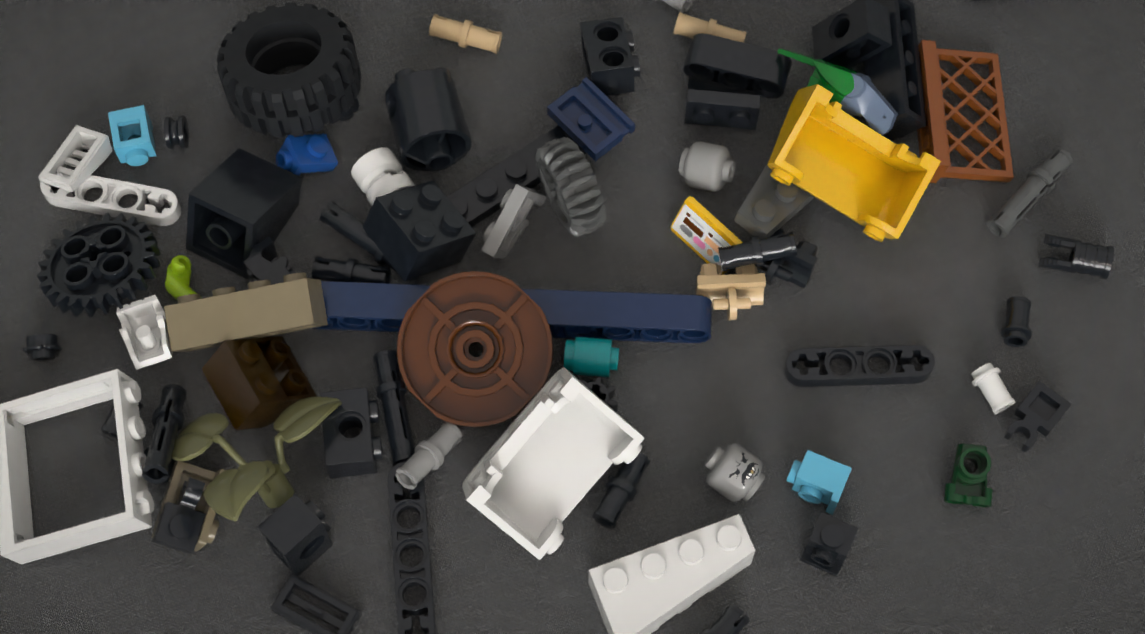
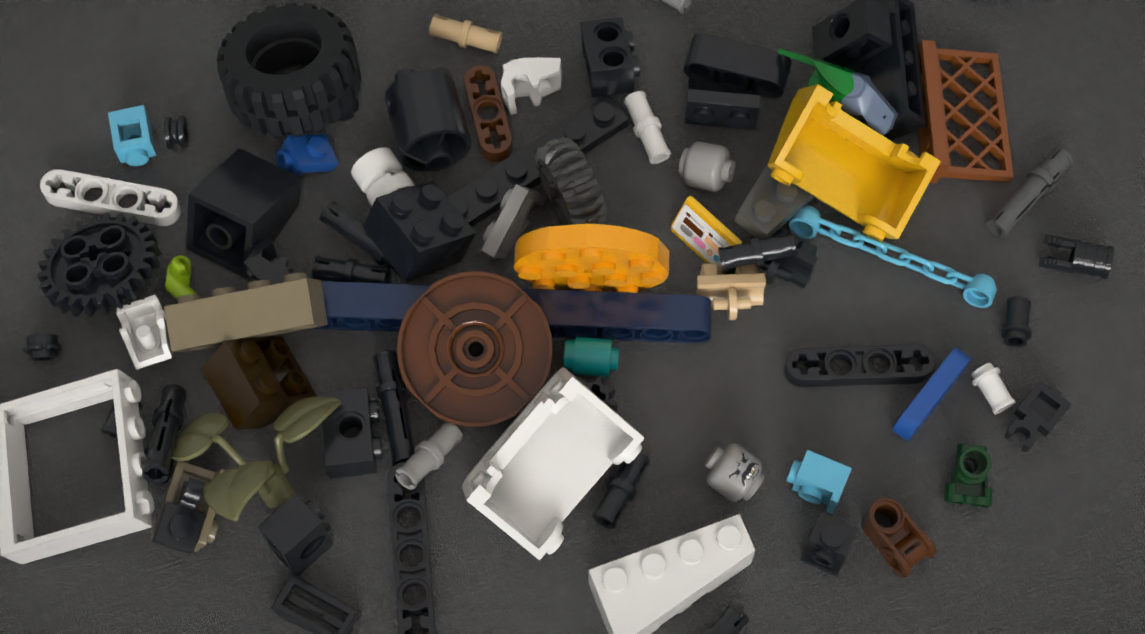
white slope [38,125,112,192] -> none
dark blue plate [547,77,635,162] -> none
tan pin [673,12,747,43] -> none
none -> reddish brown beam [464,65,512,162]
none -> white hand [501,57,562,115]
none -> light orange piece [514,224,669,293]
none -> white pin [624,91,671,164]
none -> medium azure piece [789,205,997,308]
none -> reddish brown piece [862,498,937,578]
none -> blue beam [892,347,972,442]

